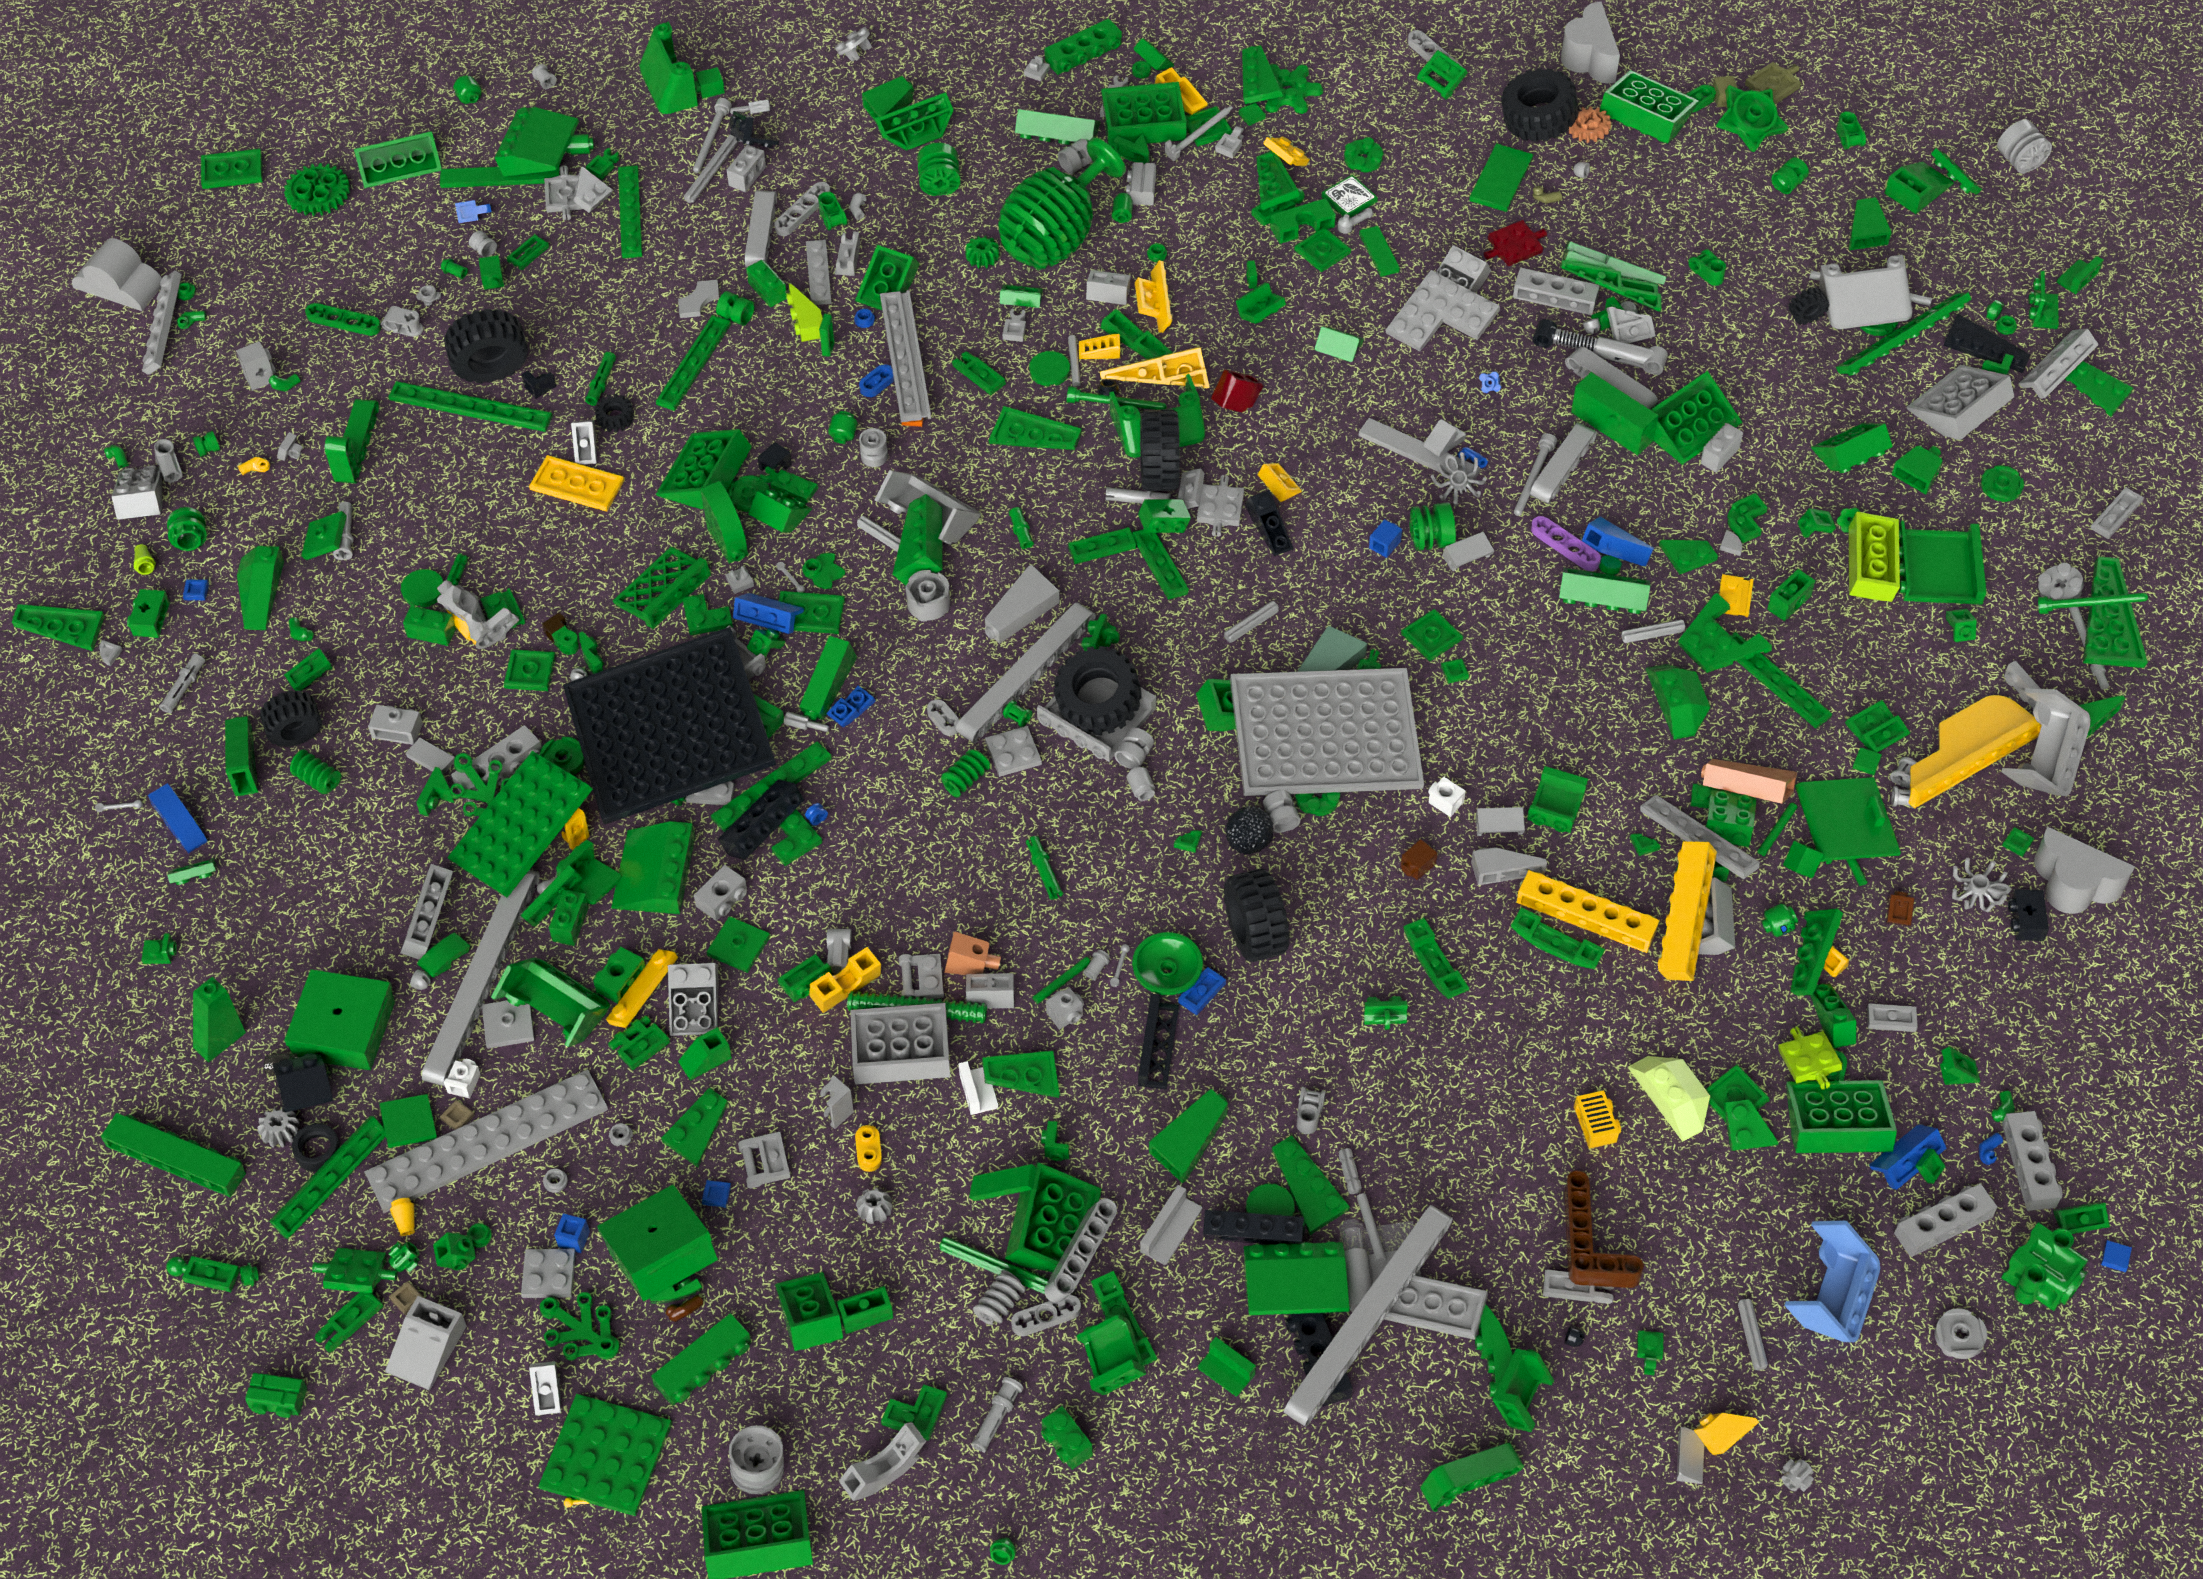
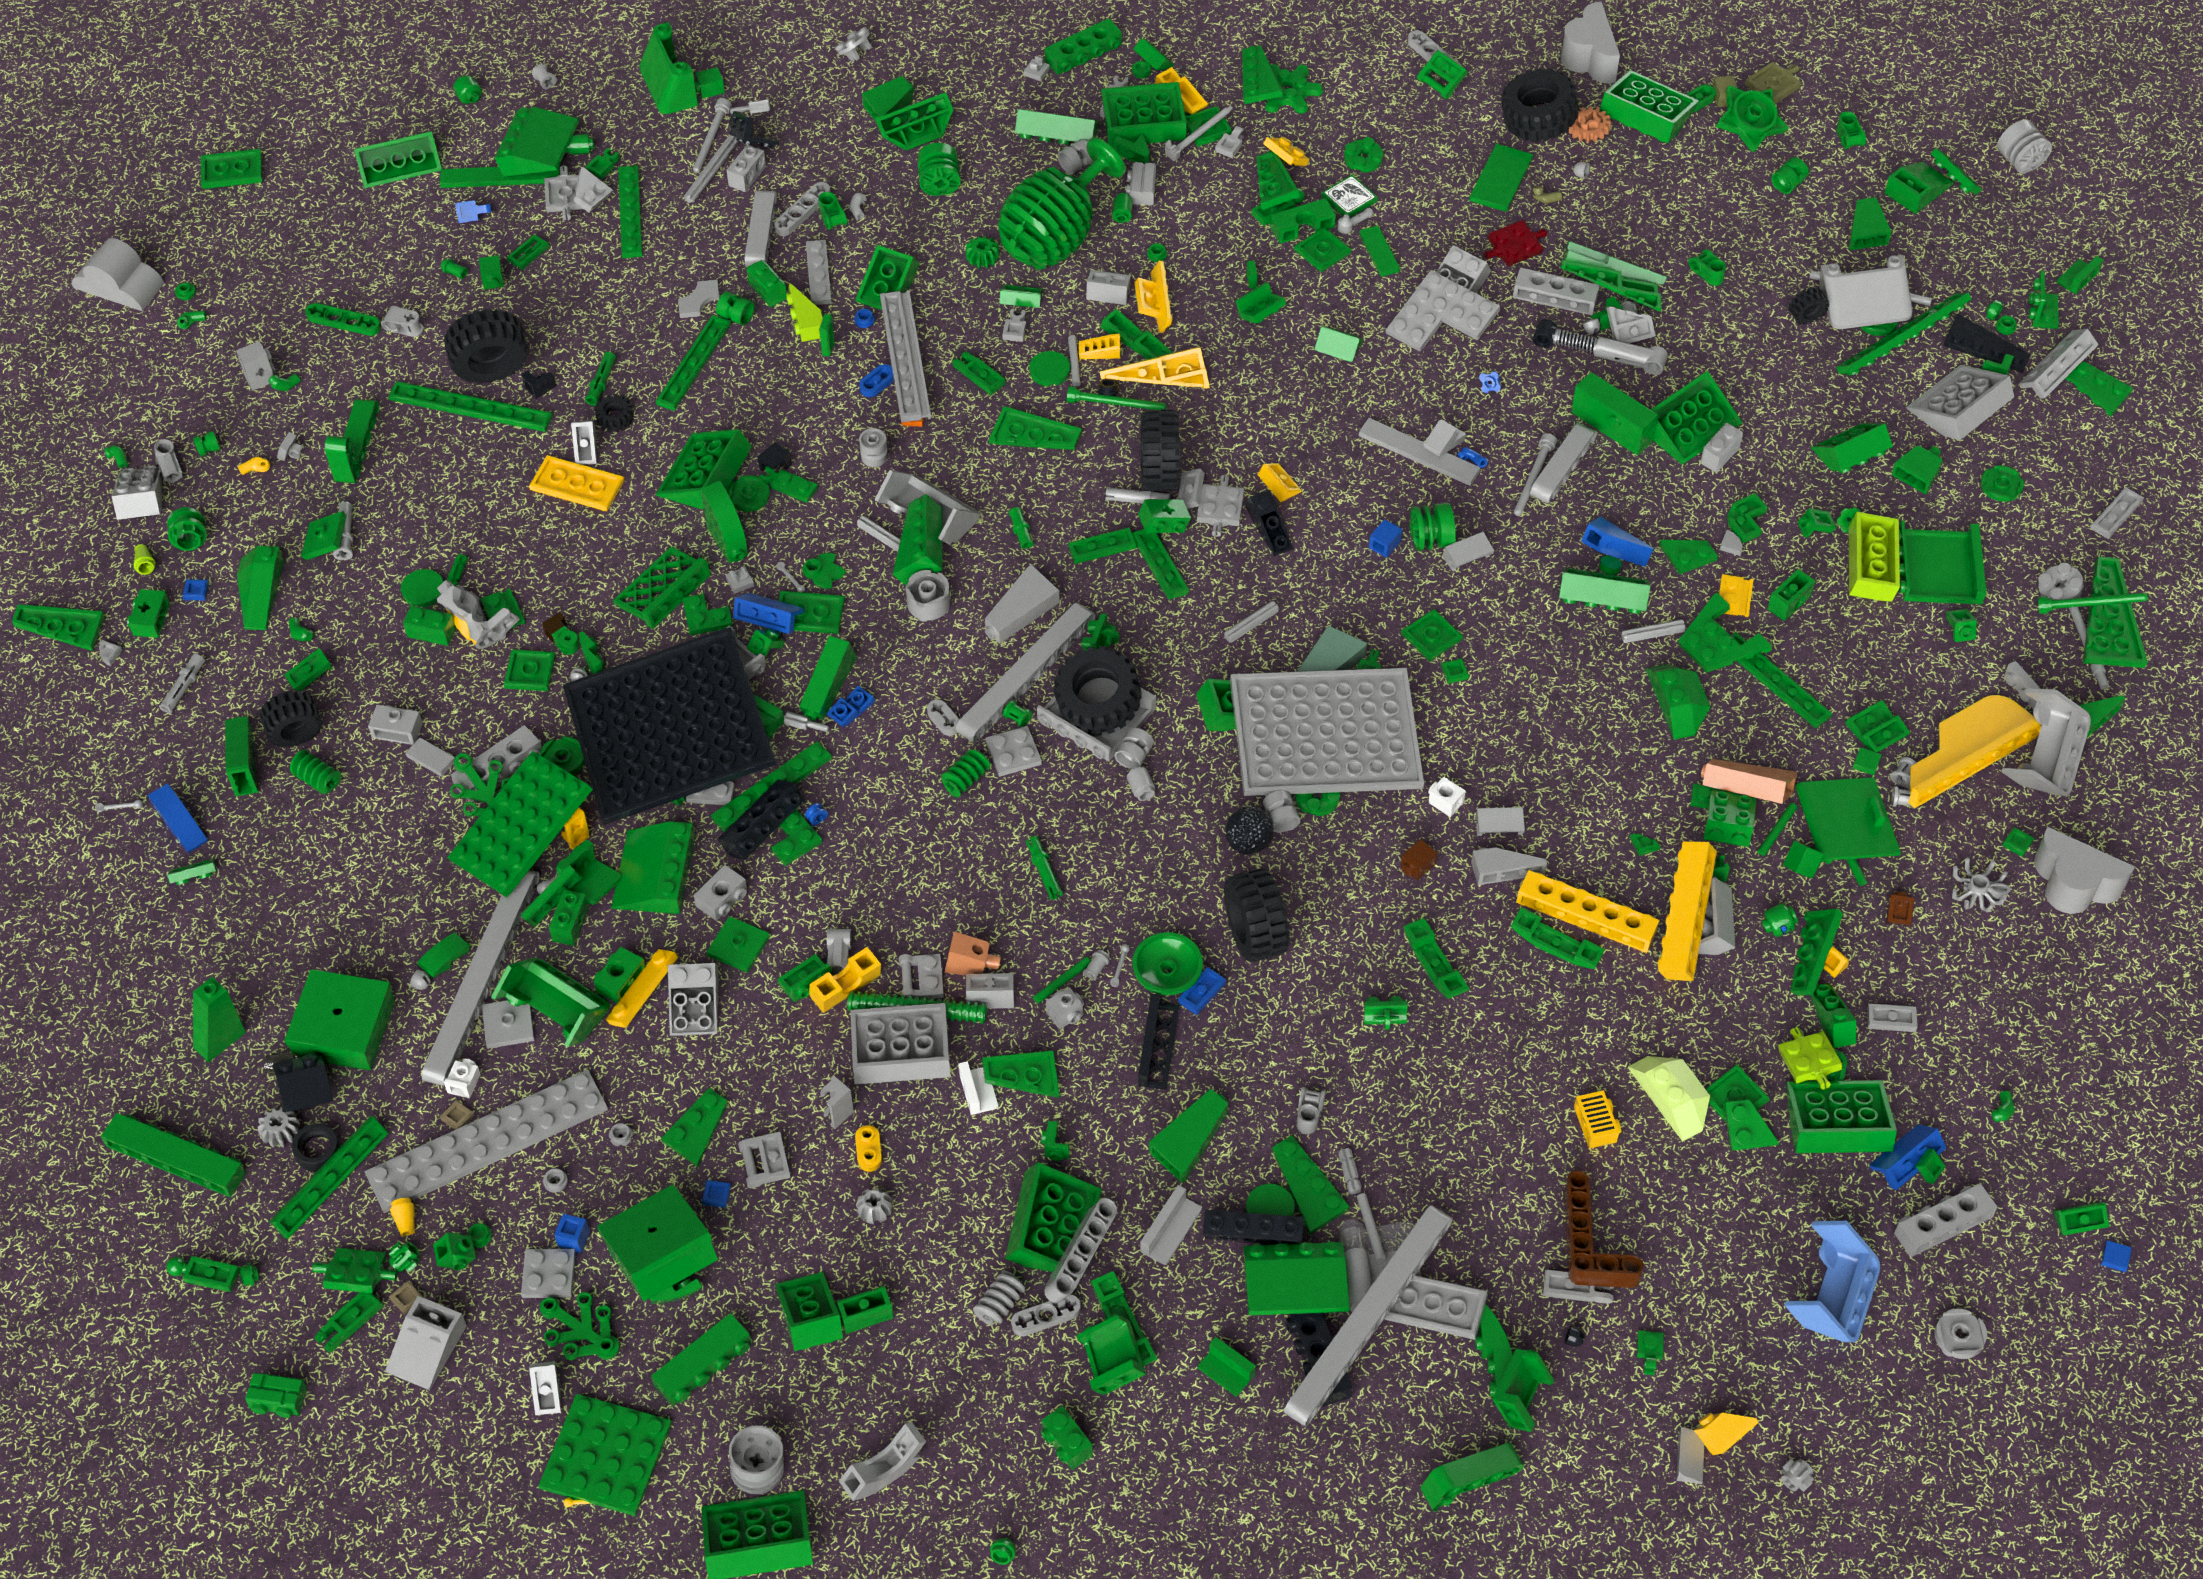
green bracket [141,933,177,964] -> none
light grey plate [142,270,182,374] -> none
green gear [284,163,350,216] -> none
green tile [379,1094,437,1148] -> none
light grey brick [400,864,453,959] -> none
light grey plate [416,285,441,306] -> none
green slope [416,767,454,816] -> none
light grey wheel [469,231,497,257] -> none
green plate [608,1015,670,1071] -> none
reddish brown arm [666,1295,703,1322] -> none
green slope [678,1027,732,1081] -> none
green slope [748,489,812,533] -> none
green head [828,411,858,444] -> none
light grey hinge [835,232,860,276] -> none
green plate [881,1384,947,1441] -> none
green axle [939,1237,1048,1294] -> none
green tile [969,1164,1037,1201] -> none
light grey pin [971,1377,1024,1453] -> none
green windscreen [1110,374,1205,458] -> none
green tile [1174,830,1202,853] -> none
dark red piece [1211,369,1264,413] -> none
green tile [1239,102,1266,126] -> none
light grey animal [1431,452,1487,507] -> none
green panel [1527,766,1588,833] -> none
medium lavender beam [1531,516,1601,571] -> none
light grey beam [1565,346,1658,410] -> none
light grey tile [1640,795,1760,879] -> none
light grey axle [1738,1299,1768,1370] -> none
green slope [1940,1046,1981,1085] -> none
blue arm [1979,1133,2003,1165] -> none
green piece [2001,1222,2089,1311] -> none
light grey brick [2002,1111,2063,1211] -> none
black brick [2008,889,2049,941] -> none

